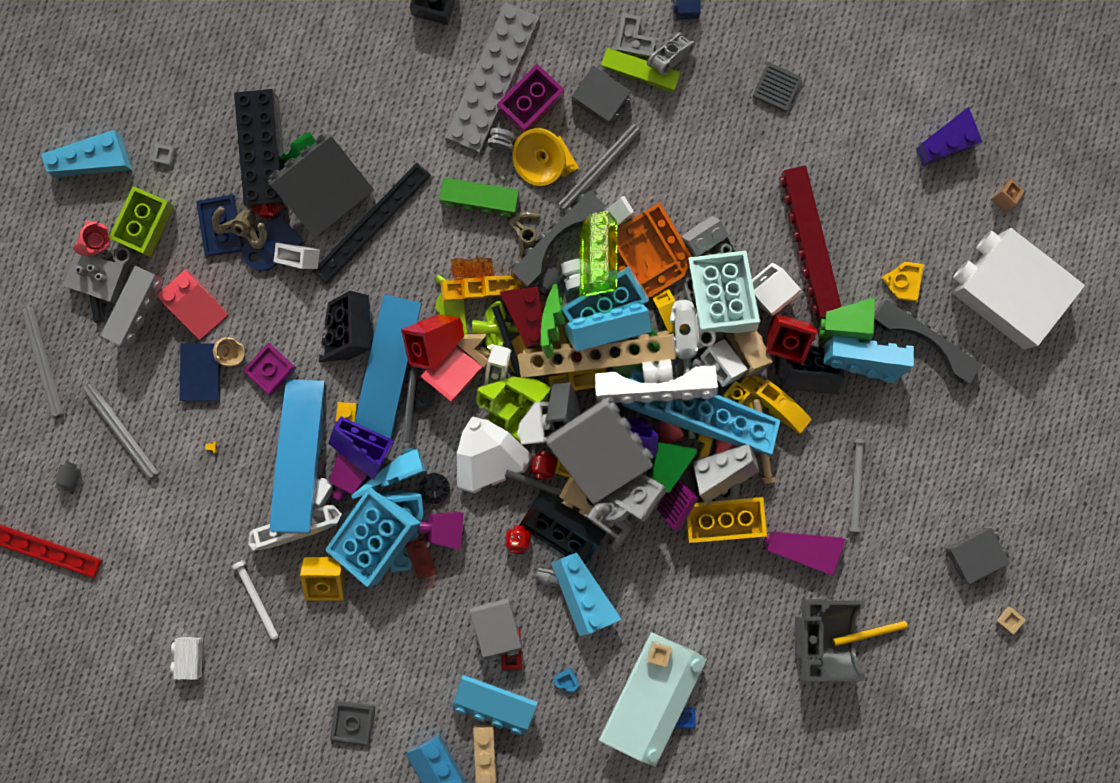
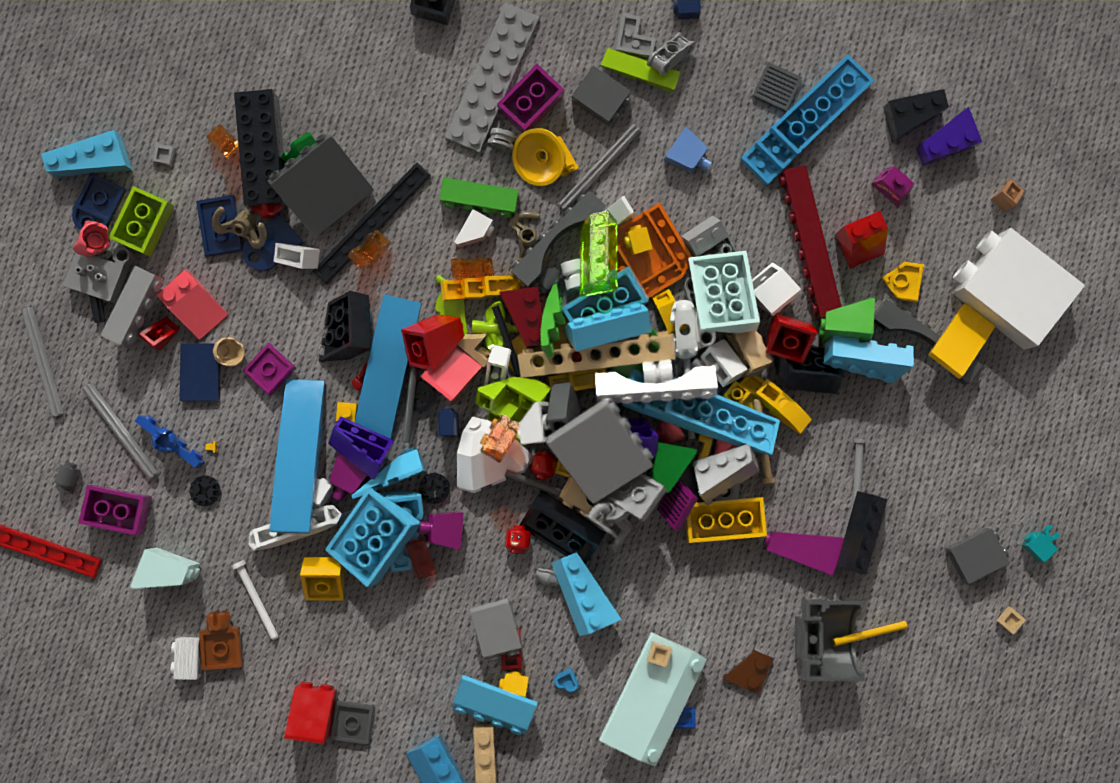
none -> dark blue tile [72,173,127,230]
none -> magenta brick [78,485,152,535]
none -> light aqua slope [130,547,200,588]
none -> blue plate [135,415,205,468]
none -> red slope [138,316,180,351]
none -> black gear [189,475,221,506]
none -> dark orange plate [199,611,243,670]
none -> clear orange brick [206,123,239,159]
none -> red slope [284,681,337,744]
none -> clear orange brick [347,230,392,269]
none -> red hand [352,364,367,391]
none -> dark blue brick [438,408,459,437]
none -> white slope [454,209,495,247]
none -> clear orange brick [480,414,519,463]
none -> yellow brick [499,671,529,697]
none -> yellow brick [624,225,653,255]
none -> medium blue torso [664,127,712,173]
none -> reddish brown wing [723,650,773,694]
none -> dark azure slope [740,55,875,186]
none -> red slope [835,211,888,269]
none -> black slope [837,491,888,575]
none -> magenta torso [871,166,914,207]
none -> black wedge [883,89,949,143]
none -> yellow tile [928,303,996,379]
none -> teal brick [1022,525,1060,563]

